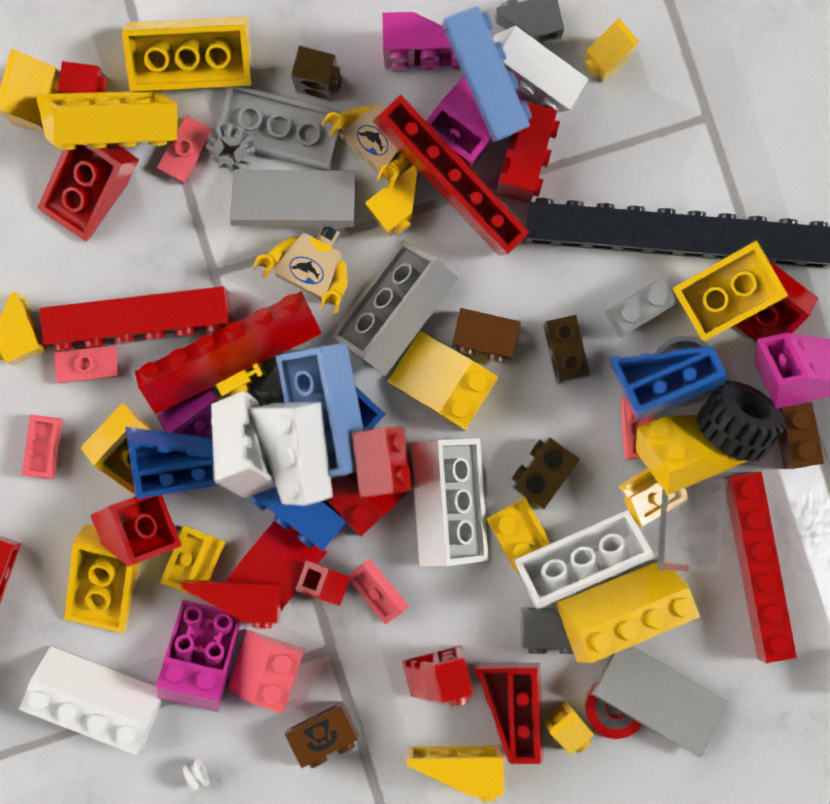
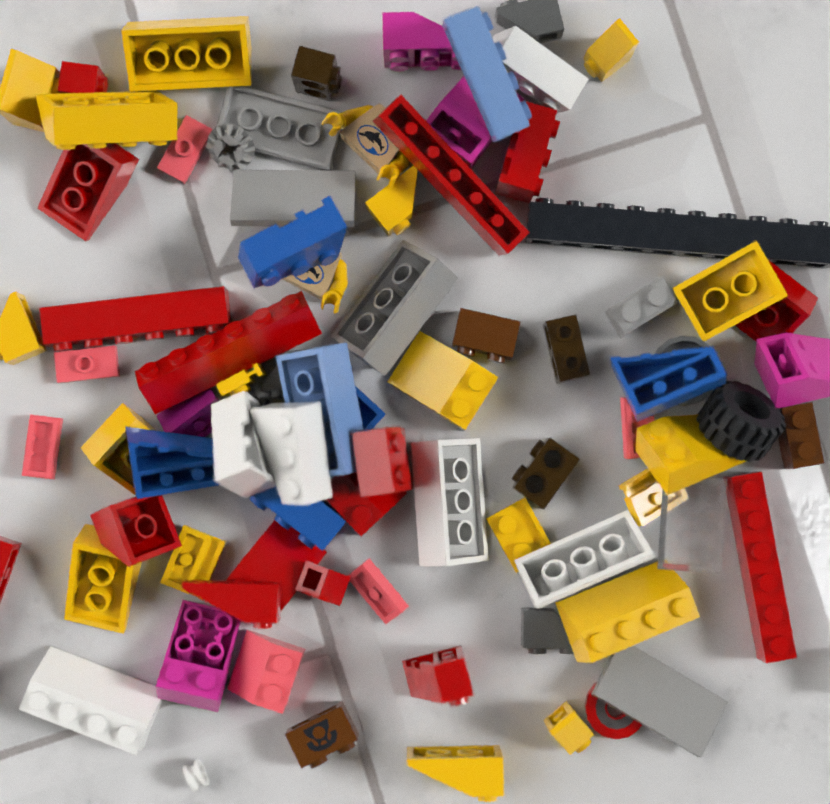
red wedge [474,662,544,764] -> none
none -> blue wedge [238,196,347,289]

